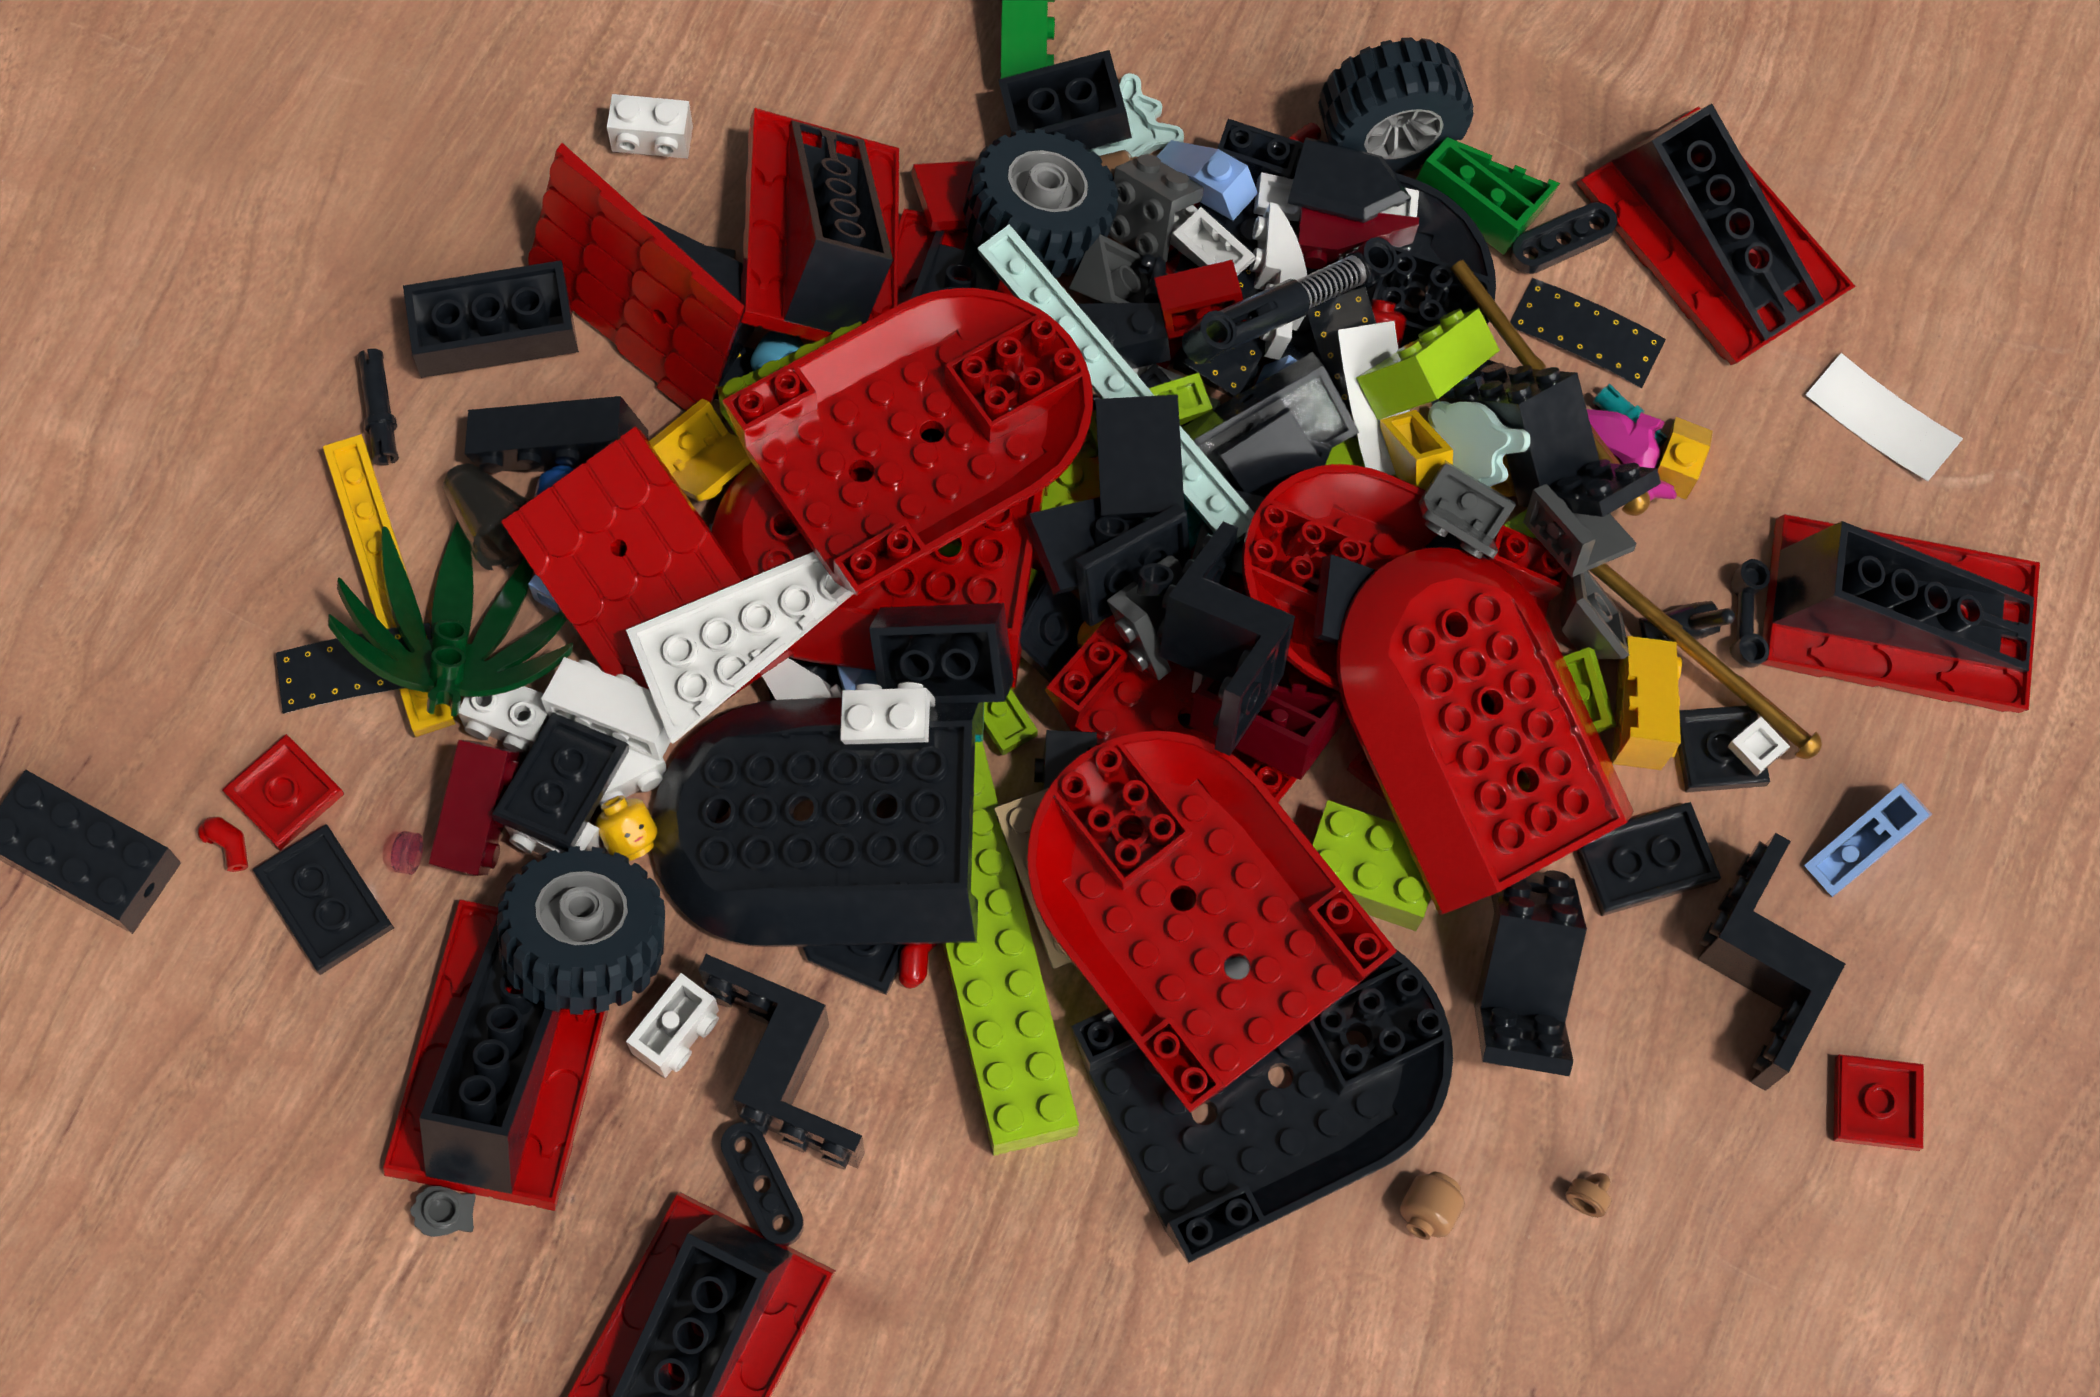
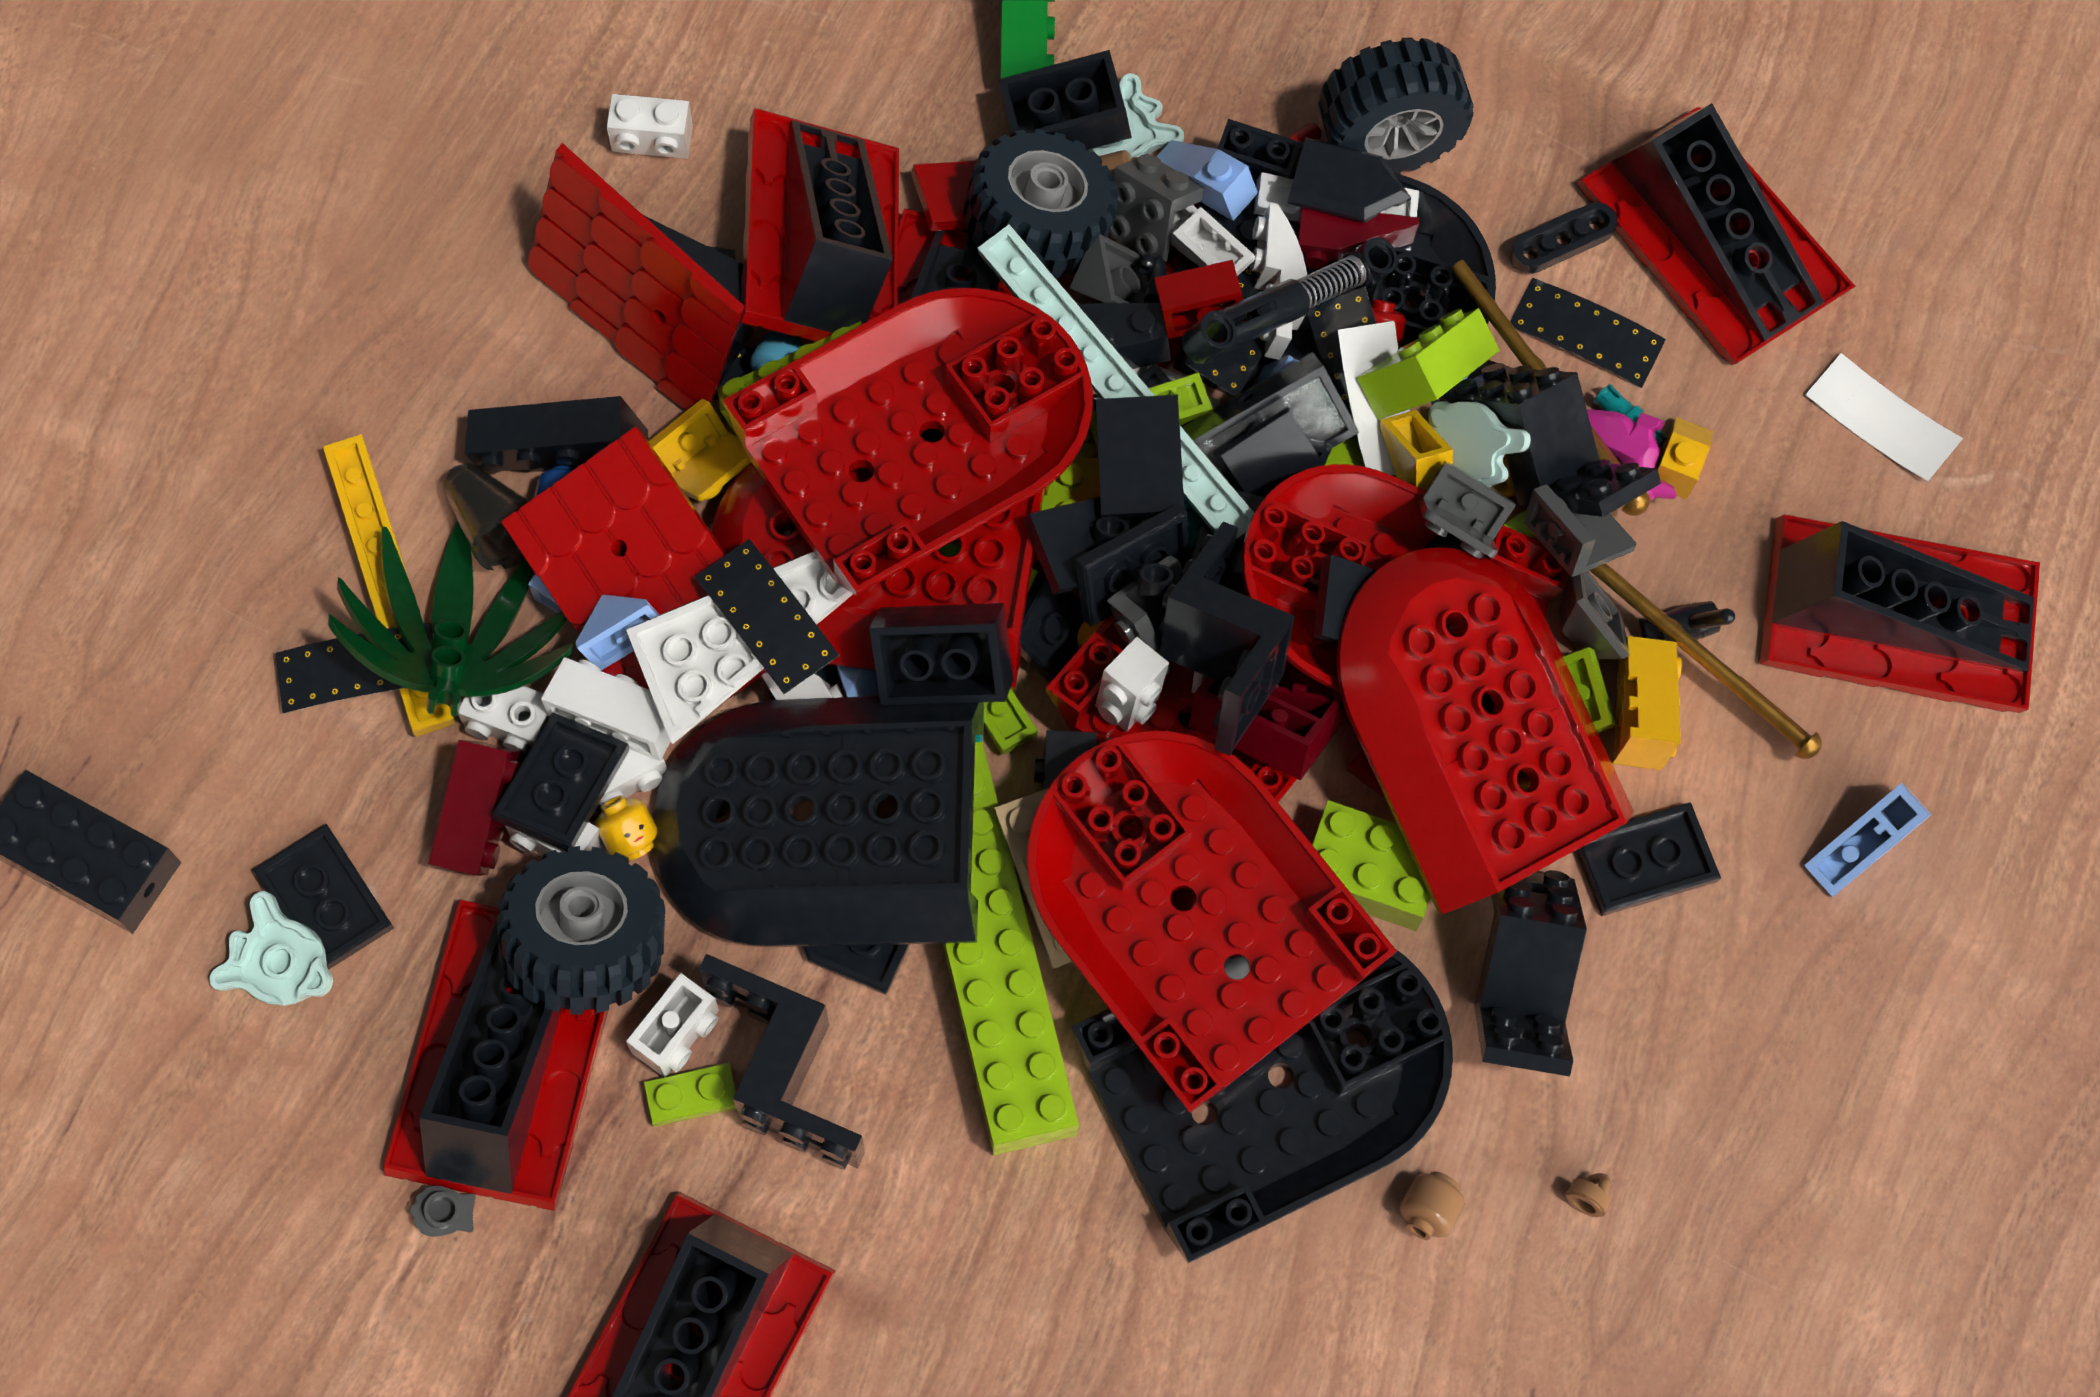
red arm [198,817,248,872] -> none
red tile [222,734,344,851] -> none
black pin [357,349,399,465] -> none
clear pink tile [391,831,423,875] -> none
black slope [403,260,579,378] -> none
black plate [721,1122,804,1246] -> none
white bracket [841,682,935,744] -> none
red arm [899,944,938,989] -> none
green wedge [1416,137,1560,255] -> none
black tile [1678,705,1770,793] -> none
black bracket [1698,833,1846,1091] -> none
white plate [1728,717,1790,777] -> none
black bar [1730,559,1770,668] -> none
red tile [1833,1054,1924,1151] -> none
none -> light aqua tile [209,891,333,1006]
none -> light blue slope [575,595,660,671]
none -> lime plate [644,1063,736,1127]
none -> black sticker [695,539,840,694]
none -> white brick [1095,637,1169,732]

